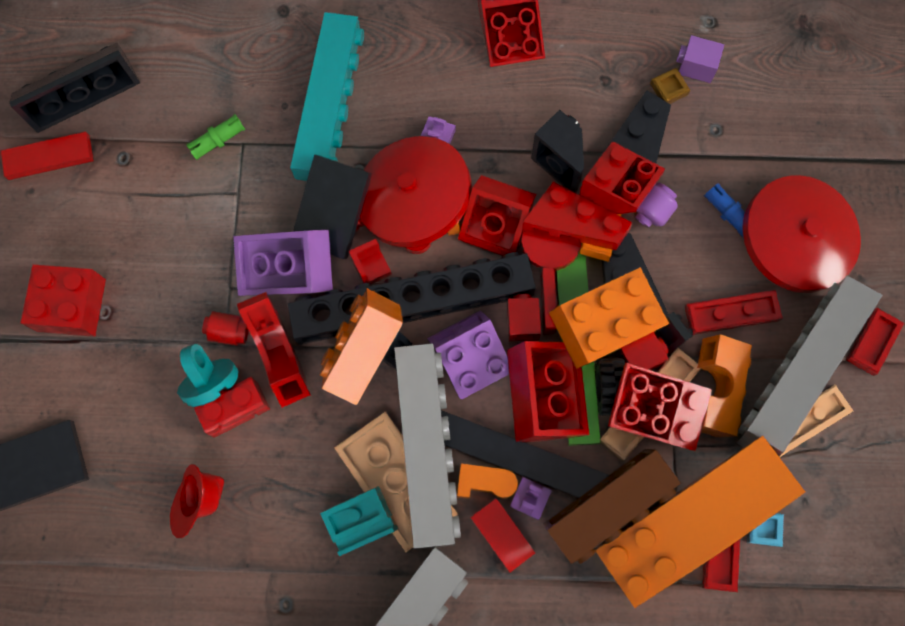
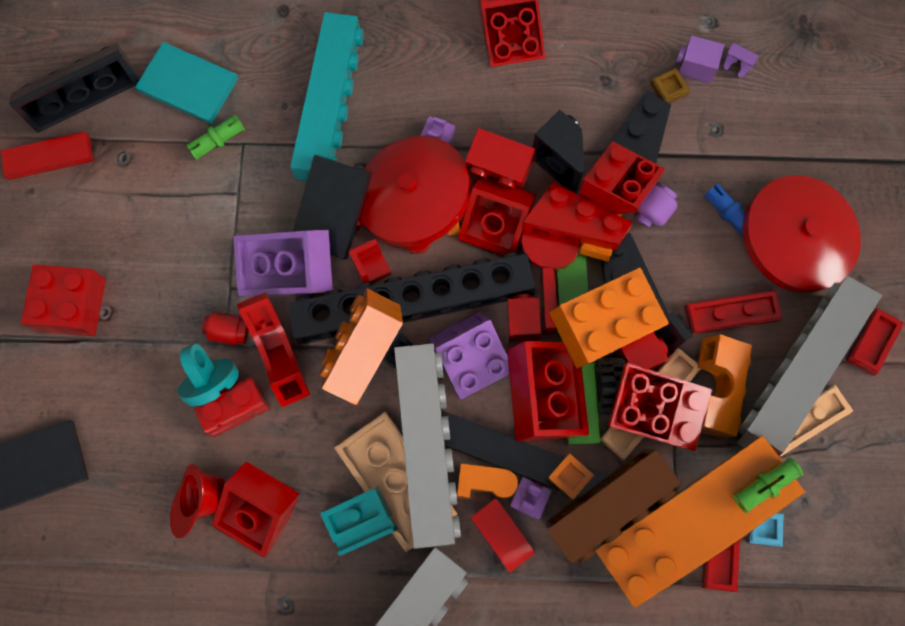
none -> teal tile [135,42,238,125]
none -> red slope [211,461,300,558]
none -> red slope [465,128,535,190]
none -> orange tile [548,453,594,500]
none -> medium lavender tile [724,42,759,78]
none -> bright green pin [733,457,804,513]

